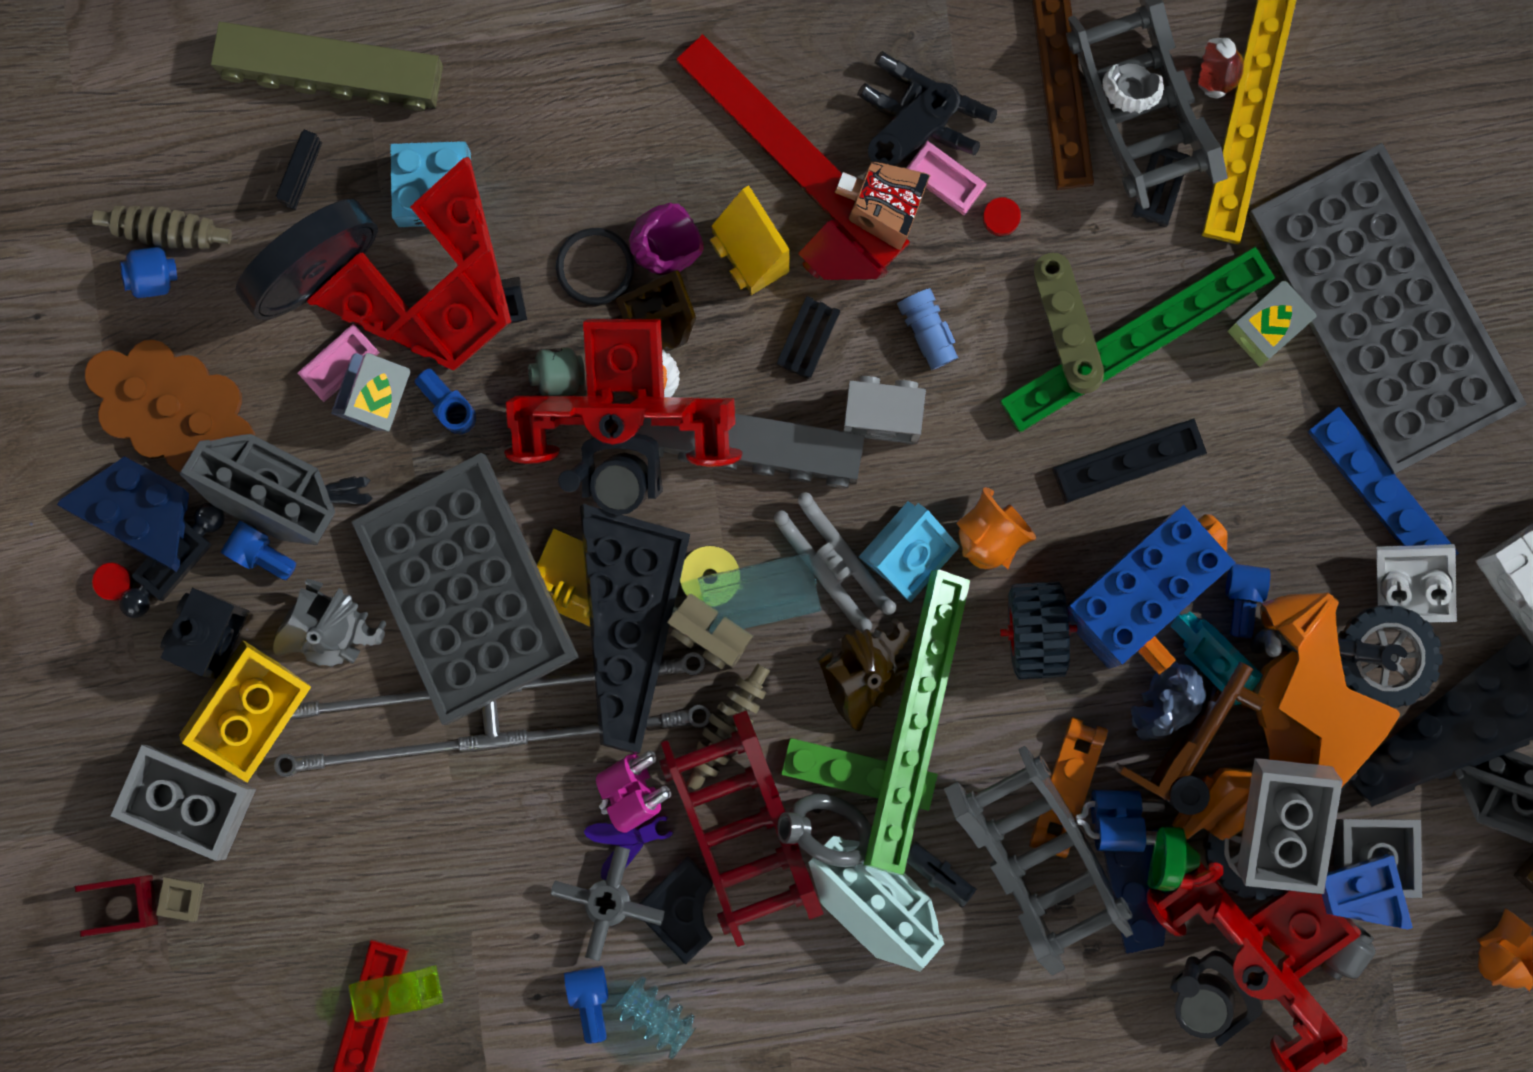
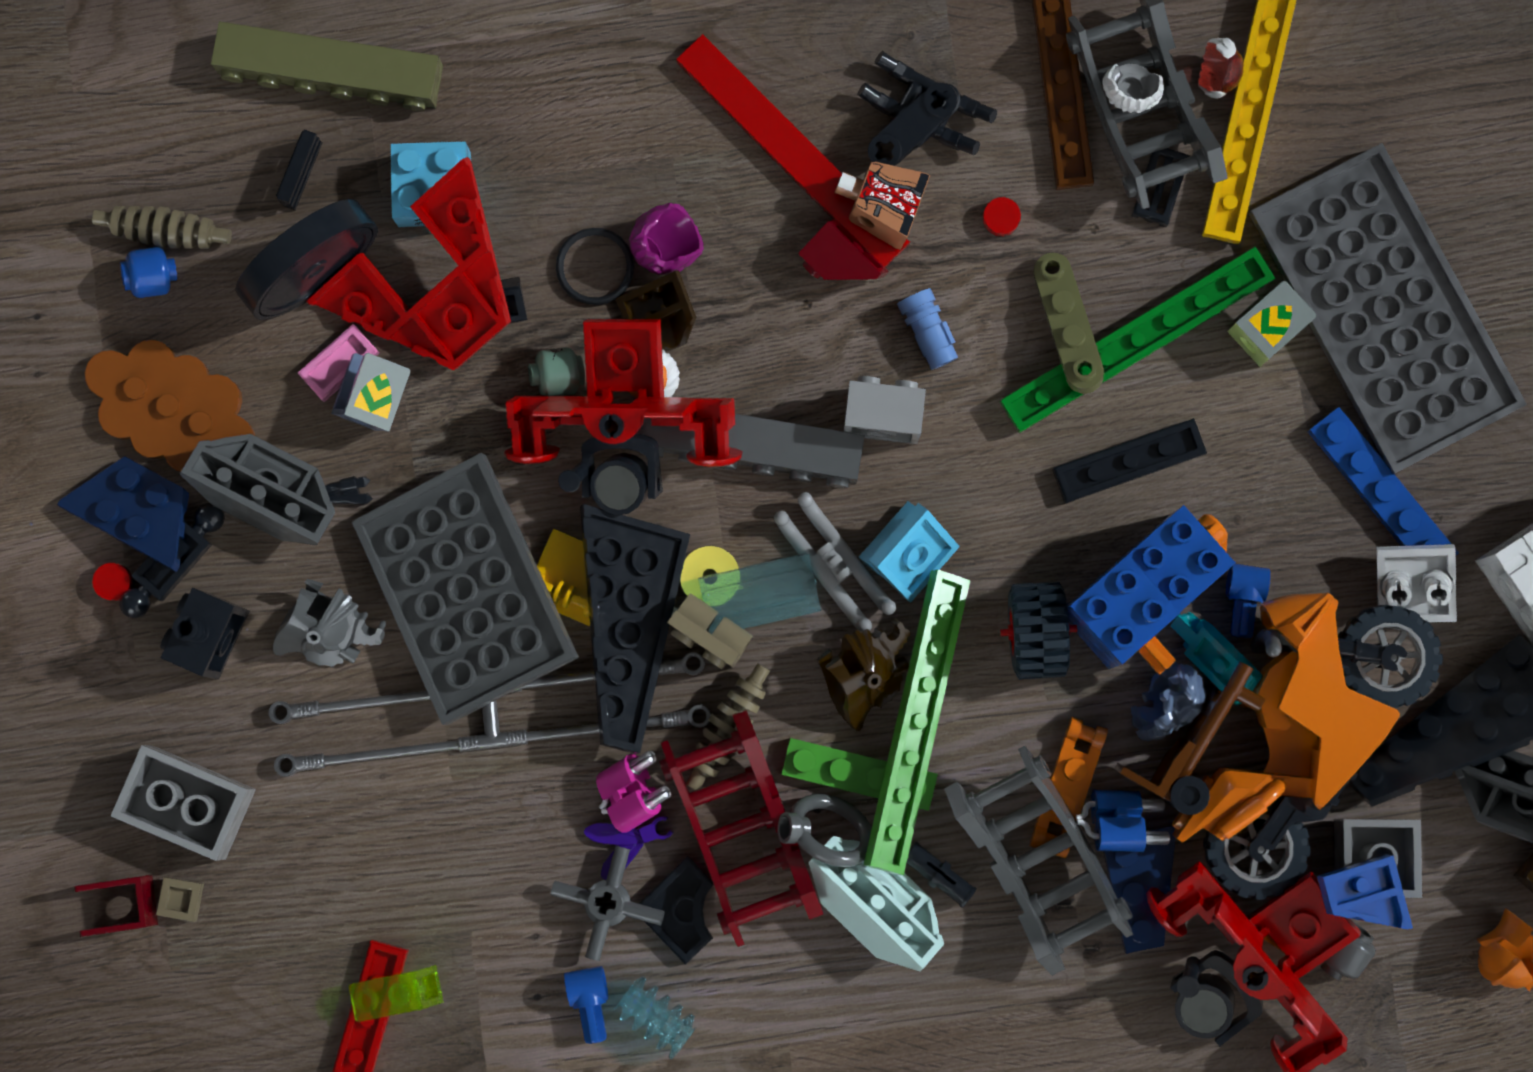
yellow slope [179,640,311,783] -> none
blue axle [220,520,296,580] -> none
blue axle [415,368,476,434] -> none
yellow slope [710,185,789,295] -> none
black tile [777,296,841,380] -> none
bright pink tile [906,141,987,216] -> none
orange helmet [956,487,1036,569] -> none
green piece [1147,827,1224,891] -> none
light grey brick [1237,758,1343,894] -> none

